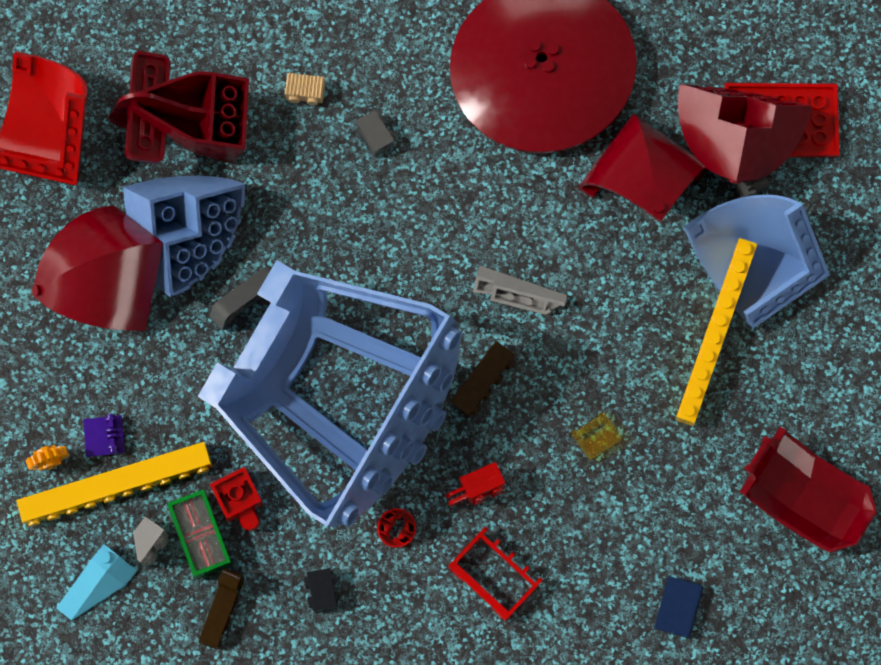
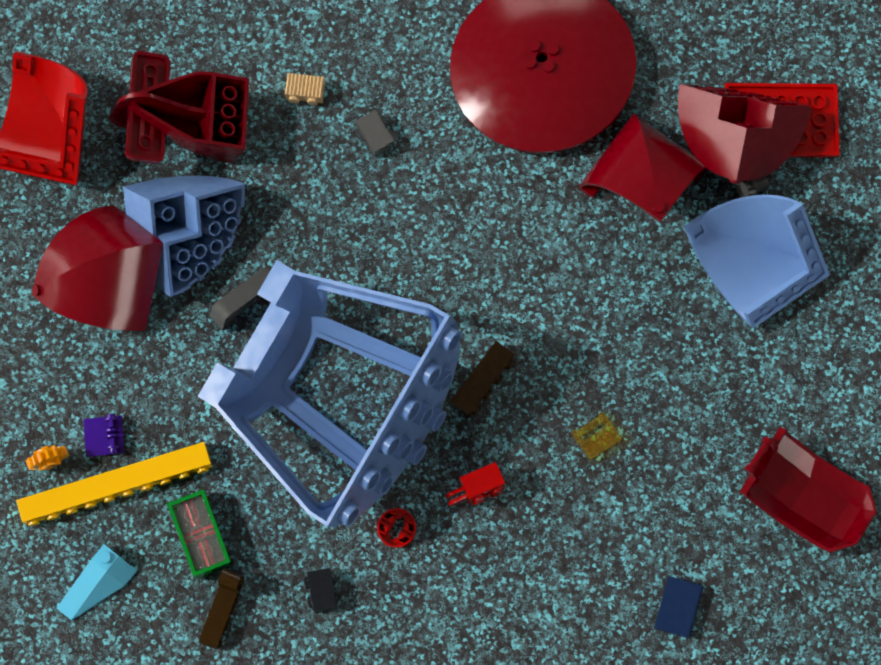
light grey slope [133,517,169,567] -> none
red brick [209,467,264,531] -> none
red hinge [448,526,543,622] -> none
light grey wedge [473,266,567,315] -> none
yellow brick [675,238,757,426] -> none

